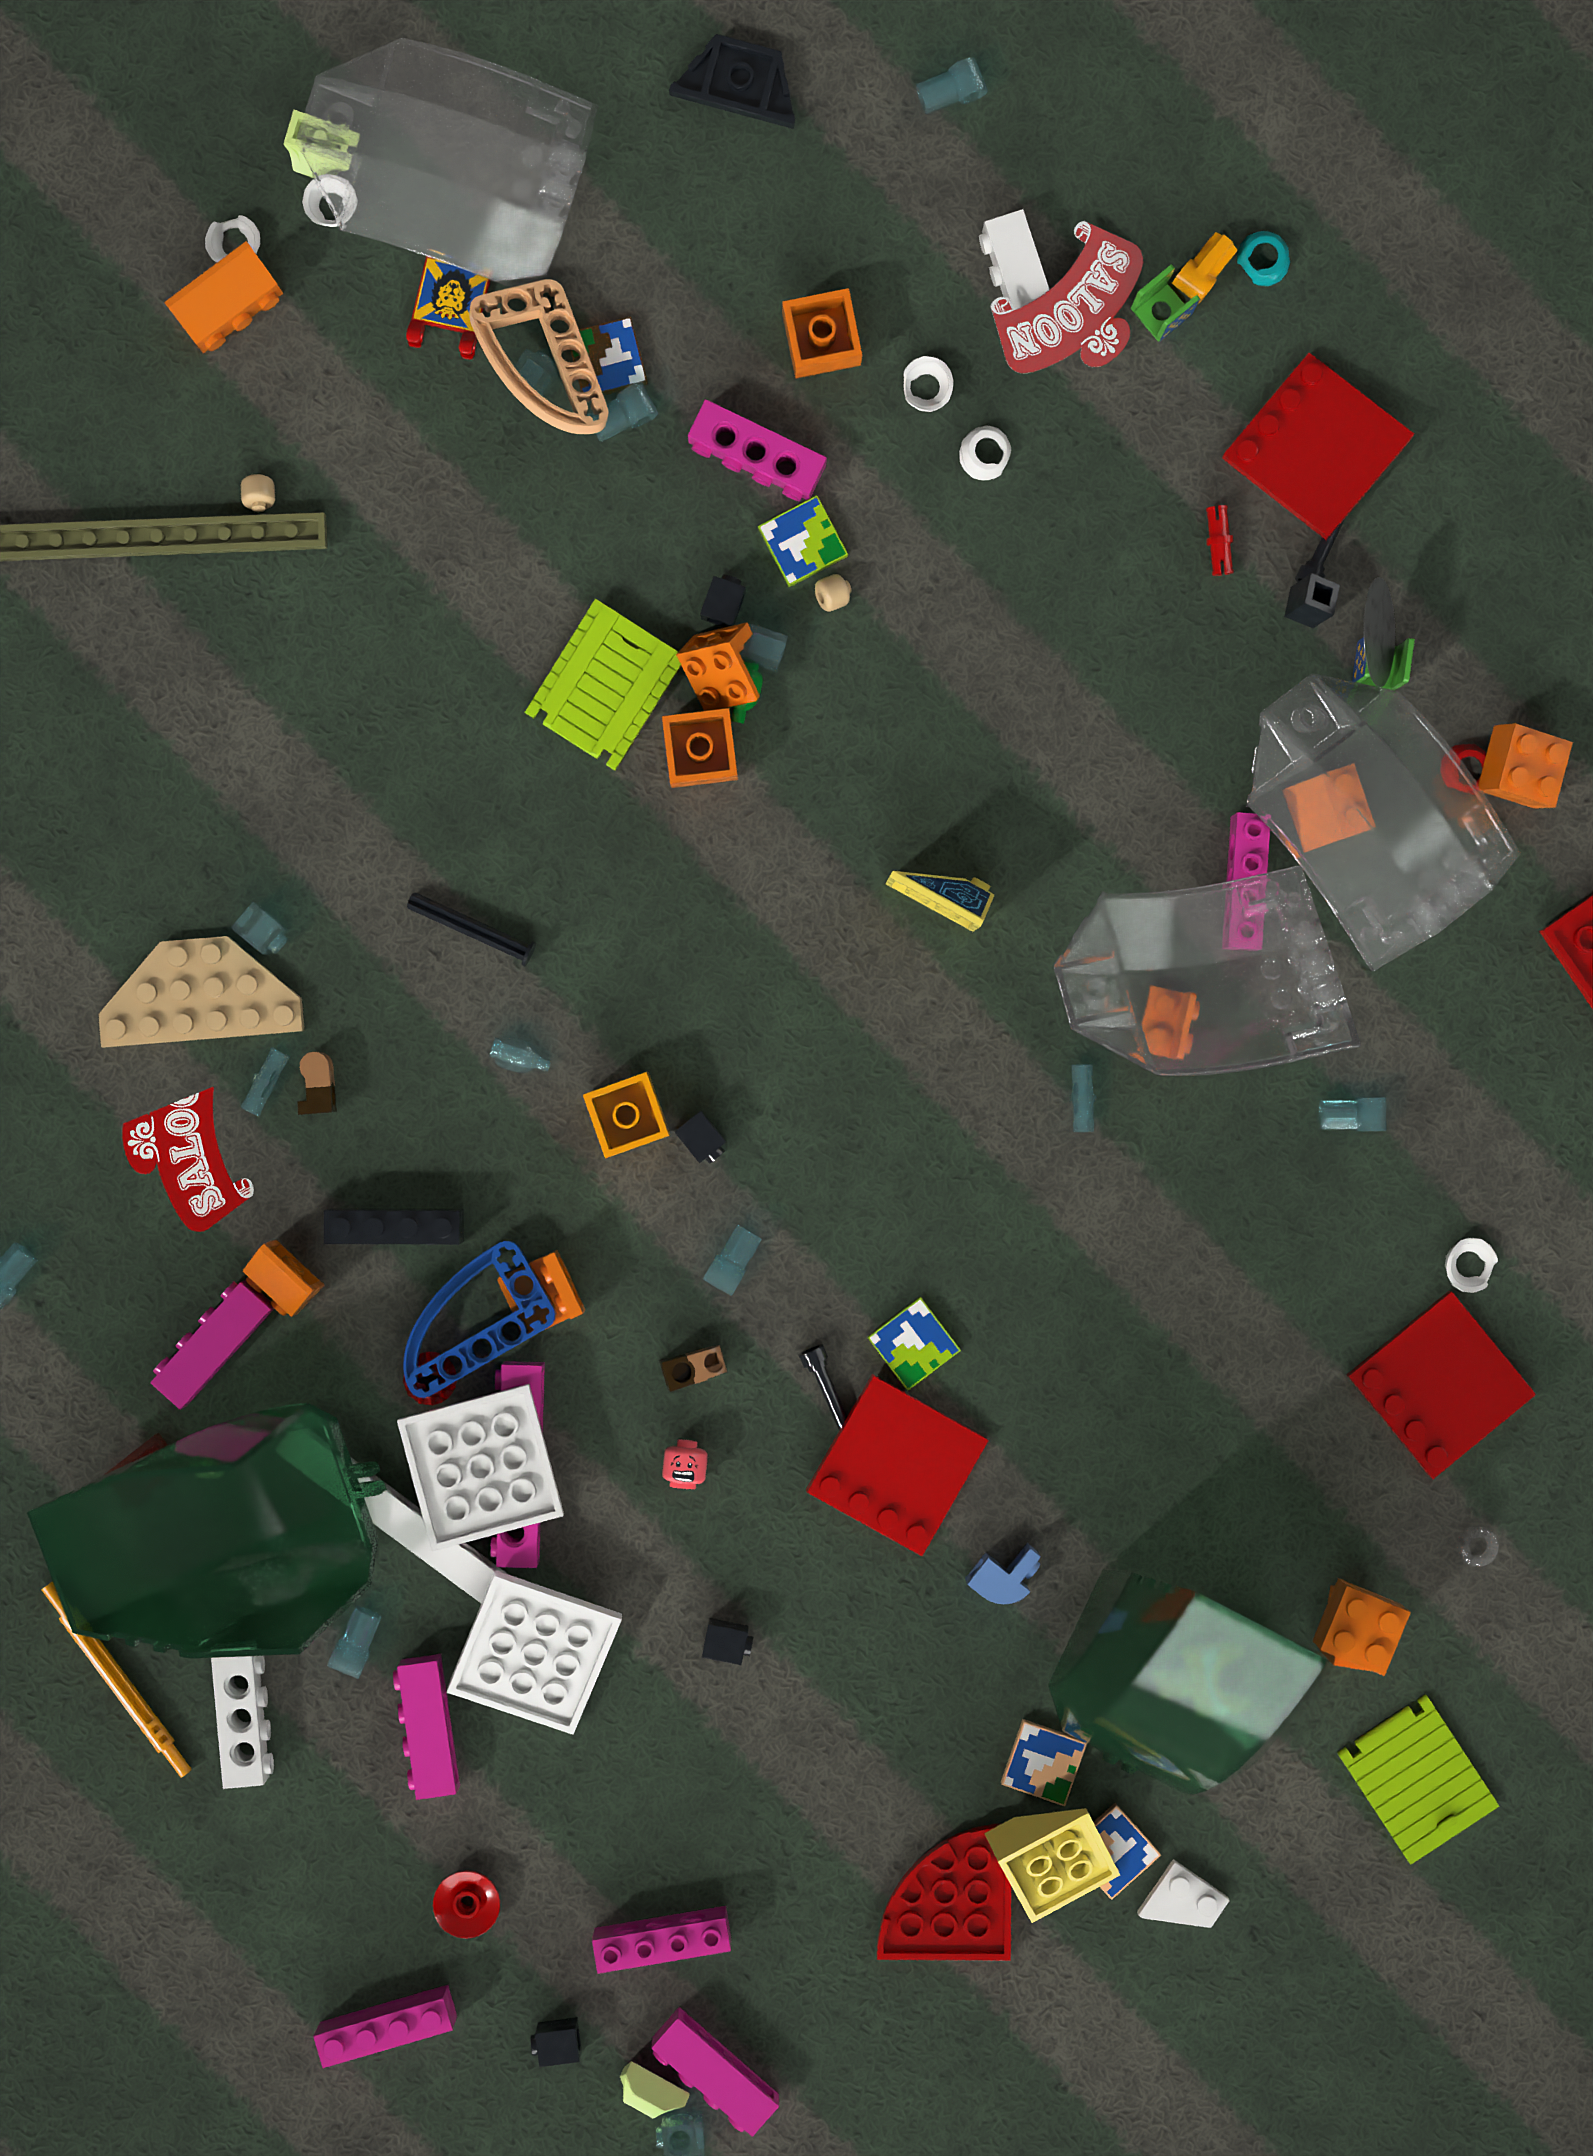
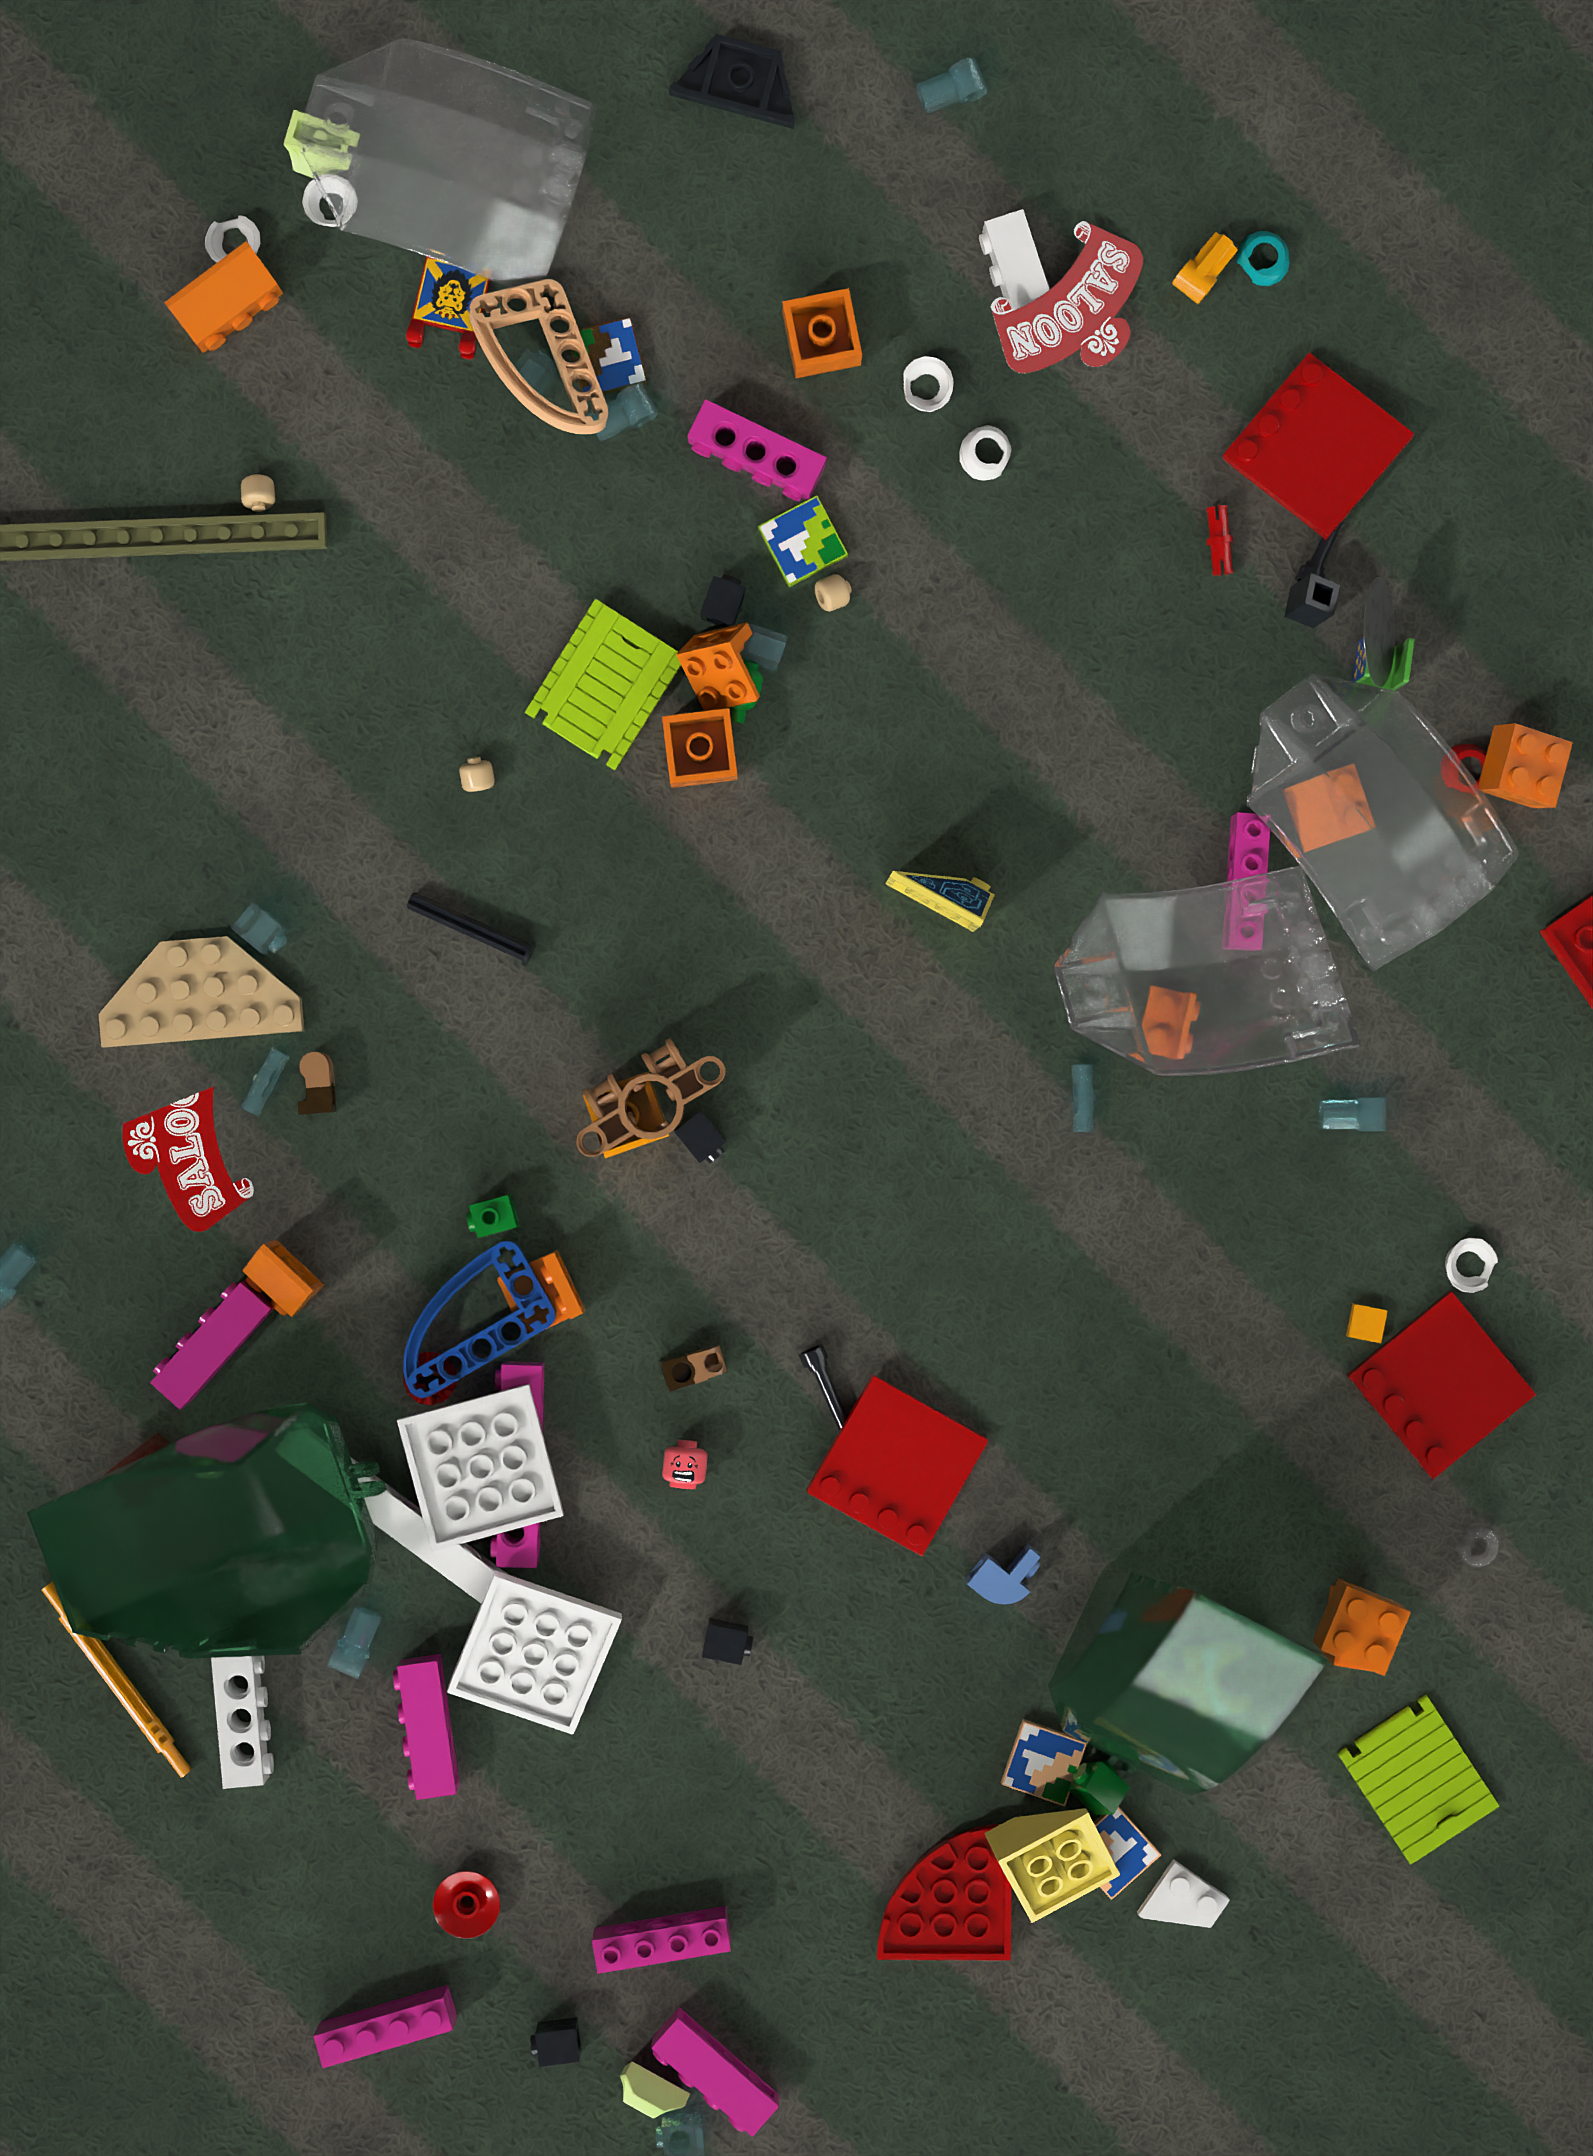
black brick [324,1208,464,1245] -> none
clear light blue plant [489,1035,551,1073] -> none
clear light blue piece [702,1224,762,1296] -> none
tile [867,1297,961,1391] -> none
bright green piece [1130,264,1200,342] -> none
none -> tan piece [459,756,495,792]
none -> green brick [466,1194,520,1238]
none -> medium nougat piece [576,1038,726,1157]
none -> green brick [1068,1761,1130,1815]
none -> light orange tile [1346,1303,1388,1343]

